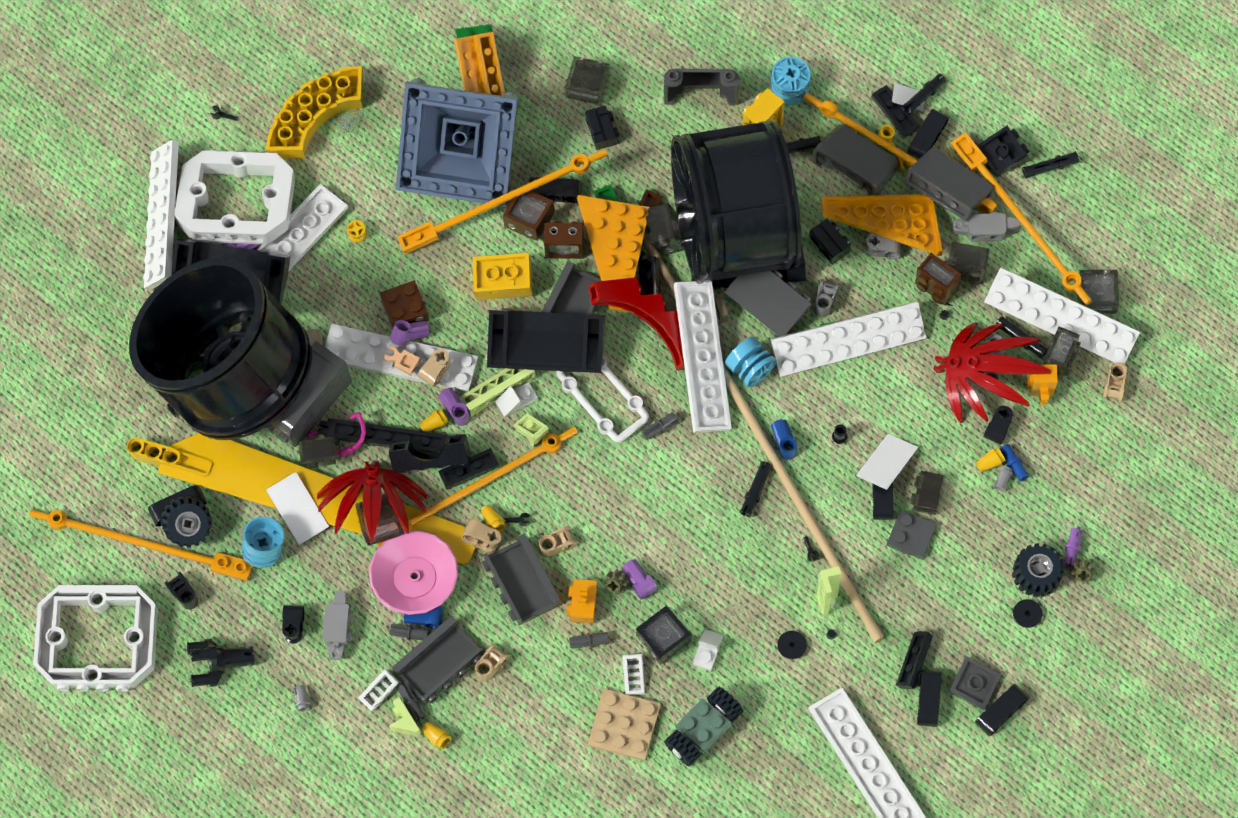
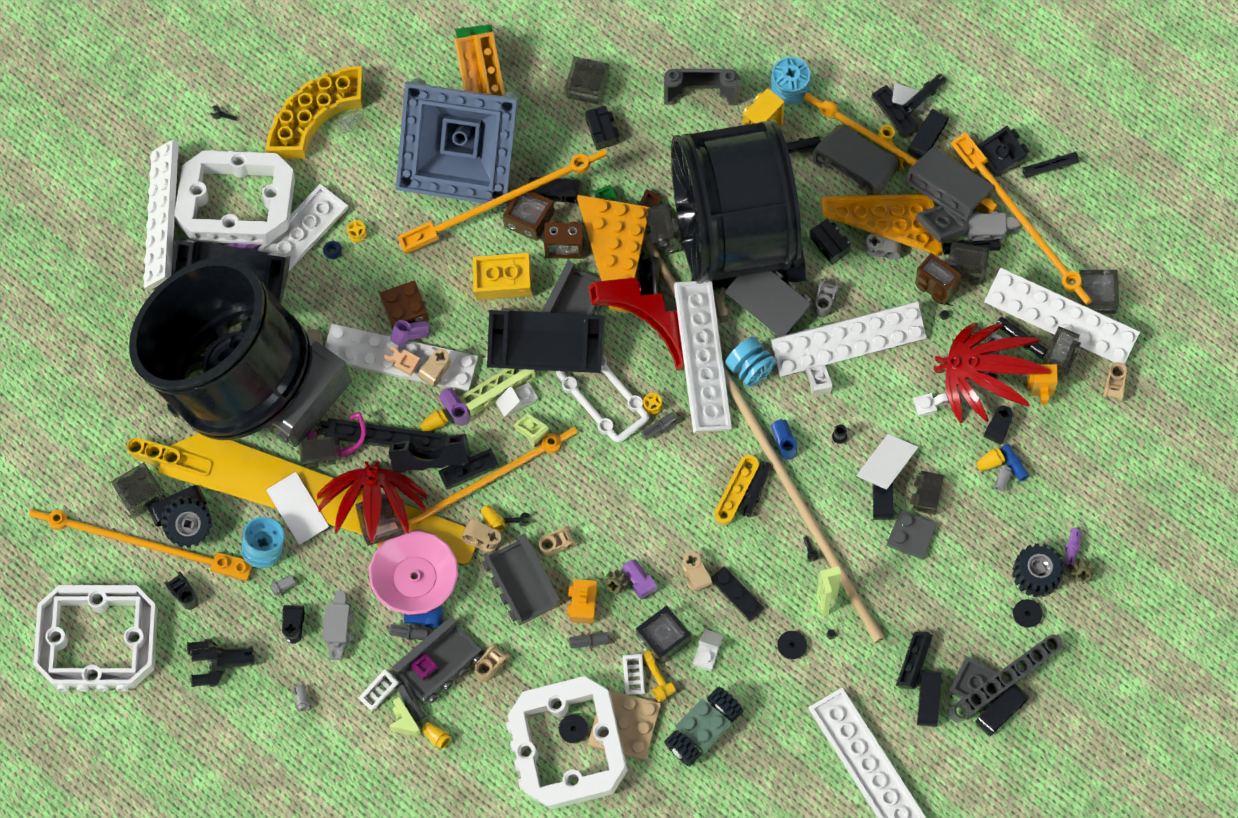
none -> clear smoke piece [111,462,166,519]
none -> light grey pin [269,574,296,595]
none -> dark blue plate [323,241,342,259]
none -> magenta tile [411,653,439,681]
none -> white panel [506,676,628,810]
none -> black piece [559,714,588,744]
none -> yellow brick [642,651,676,703]
none -> yellow wheel [643,393,662,415]
none -> tan piece [682,552,712,592]
none -> black plate [711,566,764,622]
none -> yellow plate [714,455,759,525]
none -> white slope [806,364,832,397]
none -> white plate [913,393,948,417]
none -> dark grey plate [915,205,969,242]
none -> black pin [942,239,1001,255]
none -> dark grey beam [949,635,1062,722]

